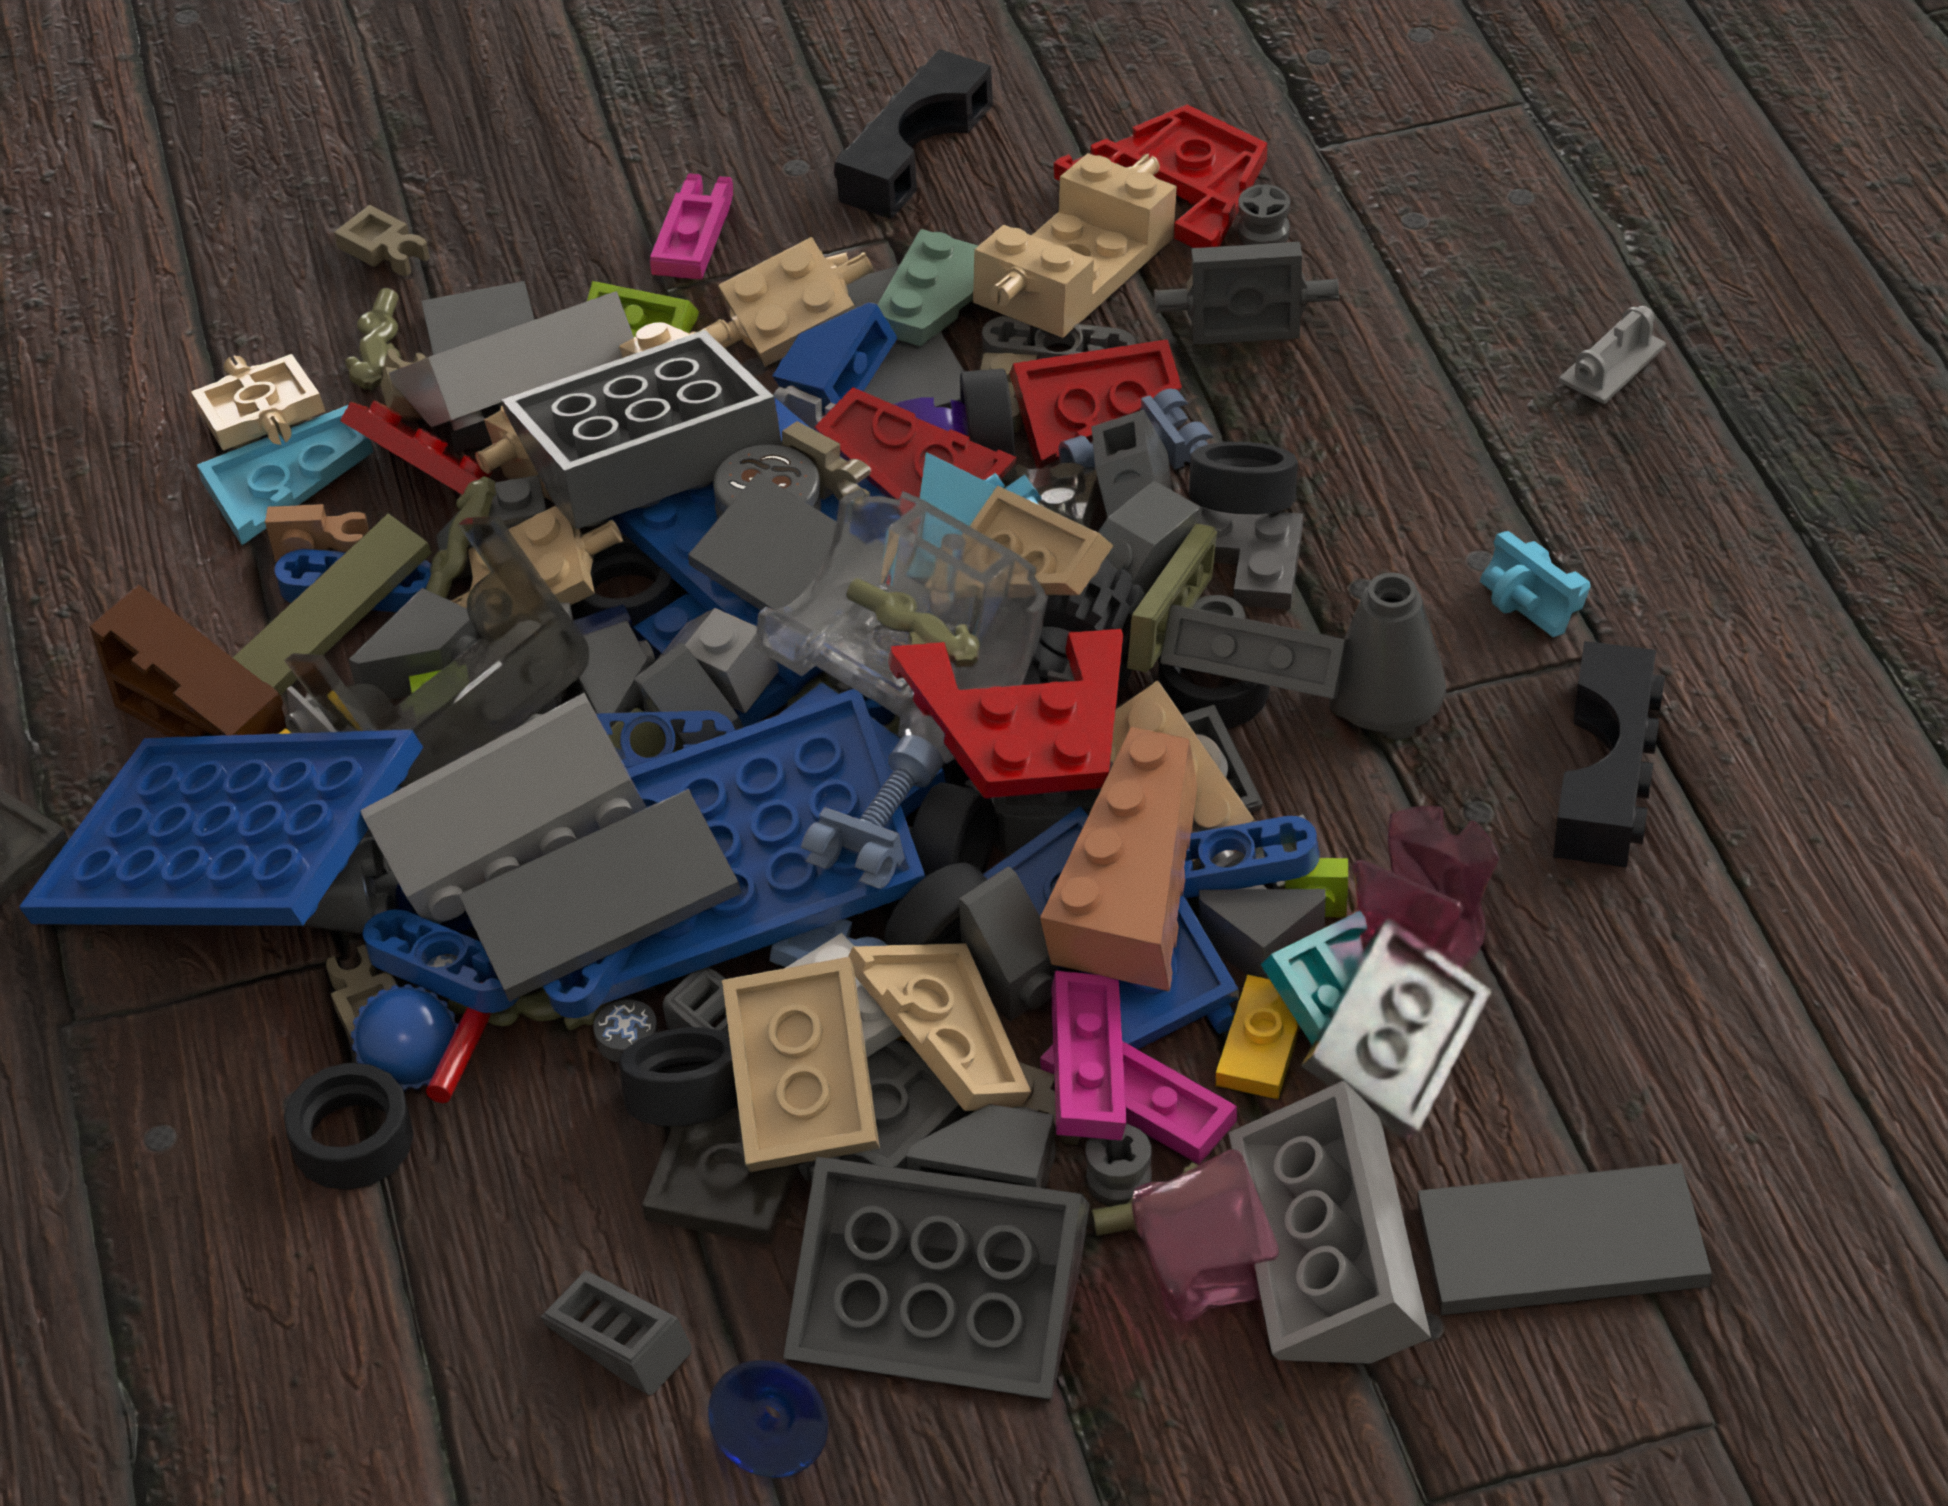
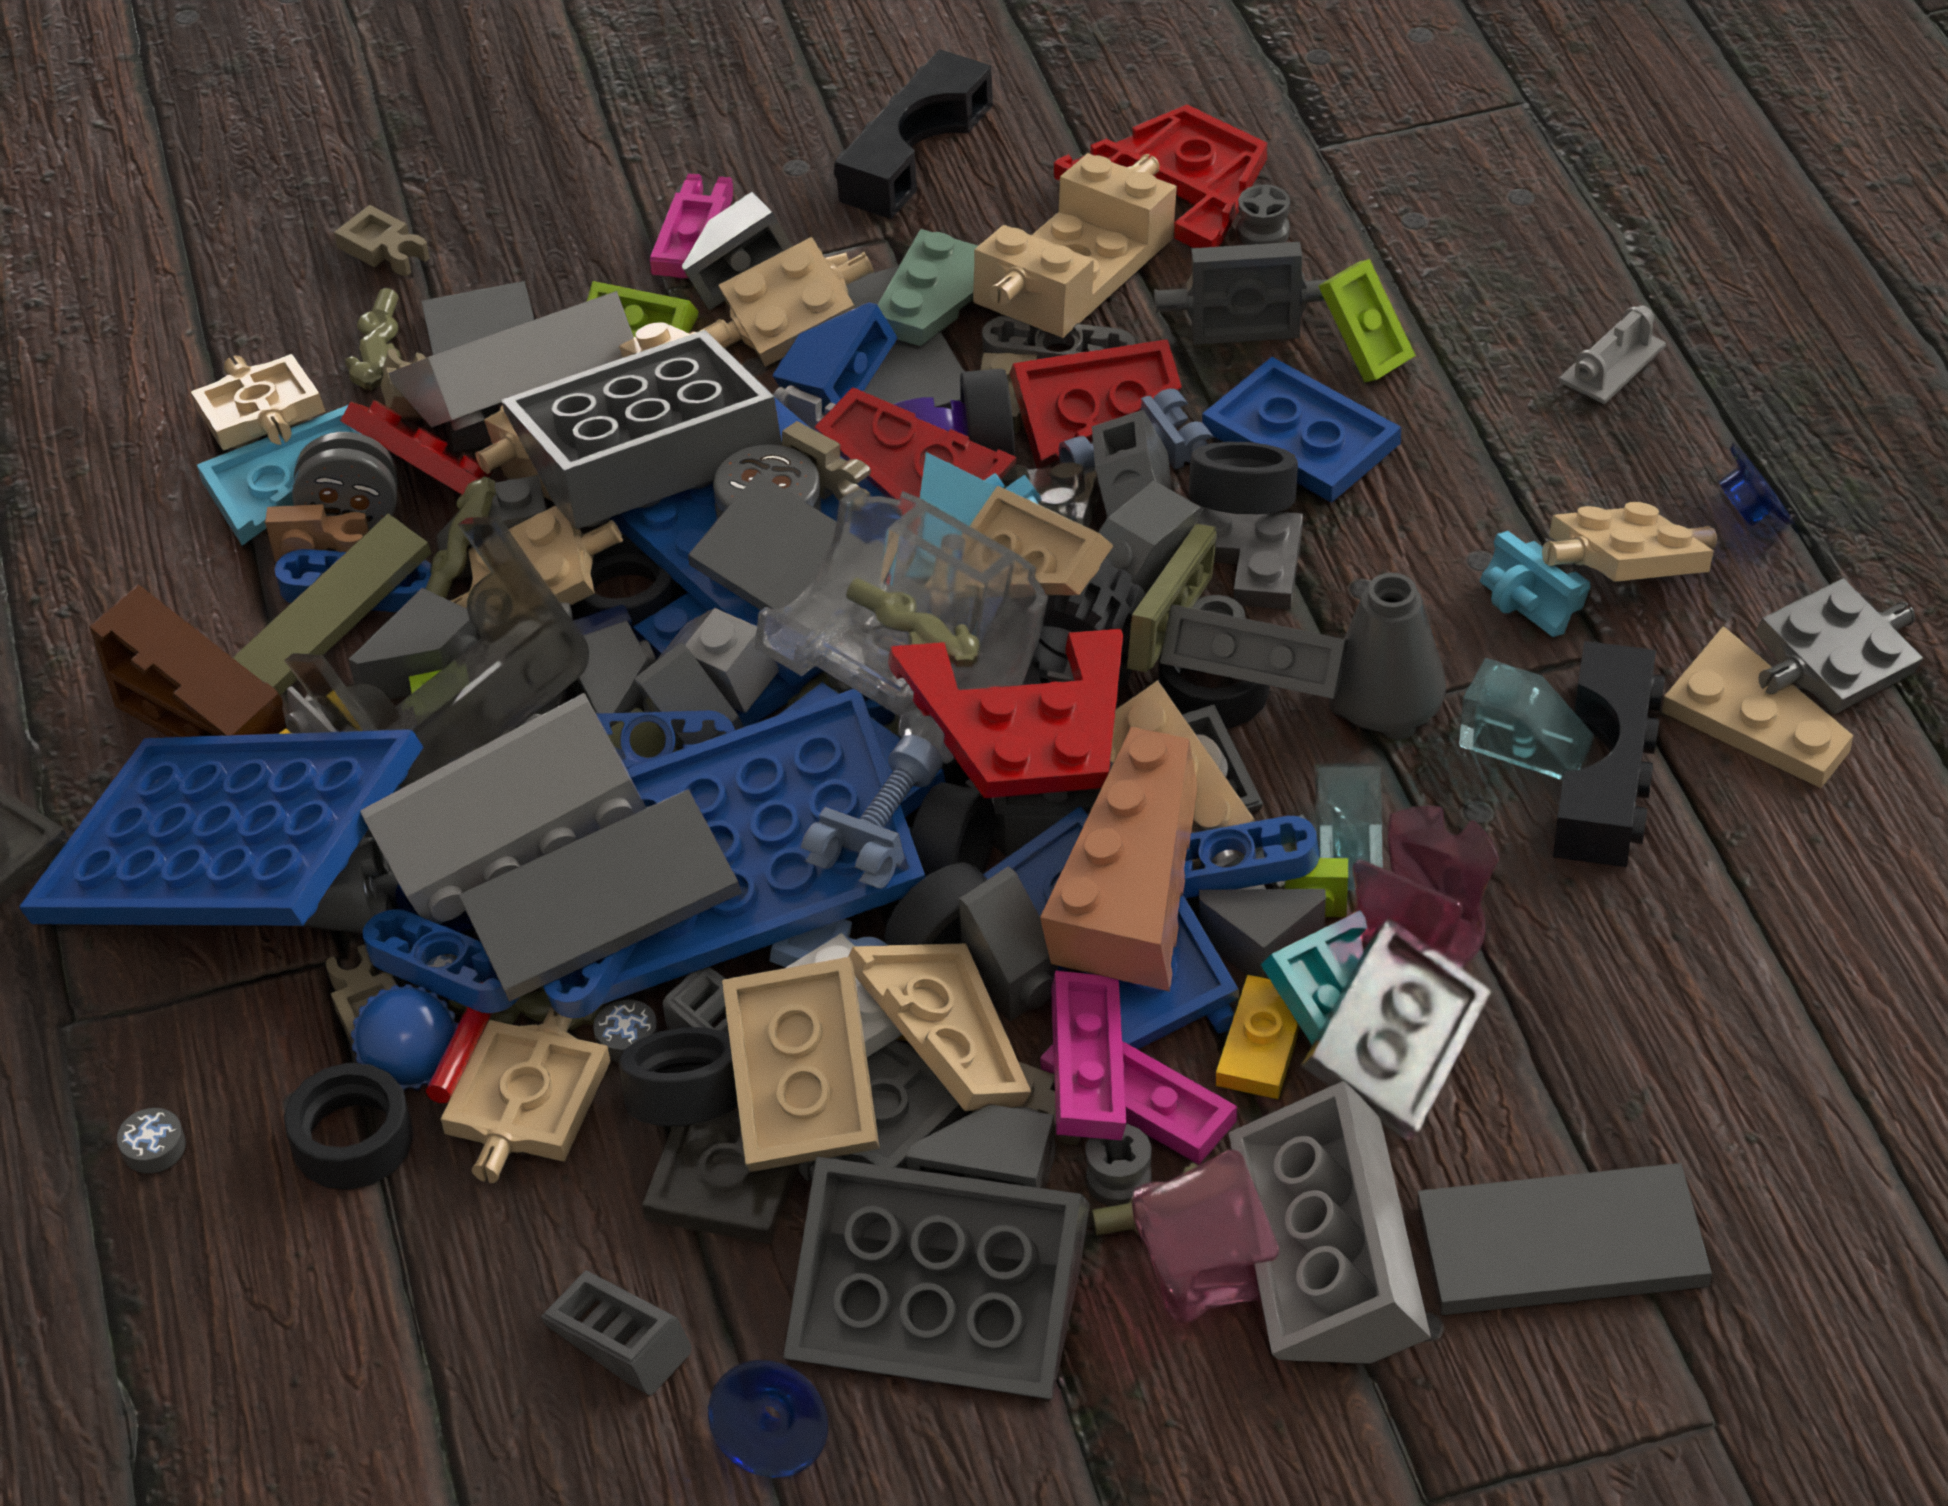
none -> dark grey tile [117,1108,186,1173]
none -> dark grey head [292,432,398,536]
none -> tan plate [441,1006,611,1183]
none -> dark grey slope [682,192,793,311]
none -> blue plate [1202,357,1402,503]
none -> clear light blue slope [1314,762,1383,890]
none -> lime plate [1318,259,1416,382]
none -> clear light blue slope [1459,658,1594,780]
none -> tan plate [1542,502,1717,582]
none -> tan wing [1662,626,1853,788]
none -> clear blue piece [1718,442,1795,526]
none -> plate [1755,578,1923,714]

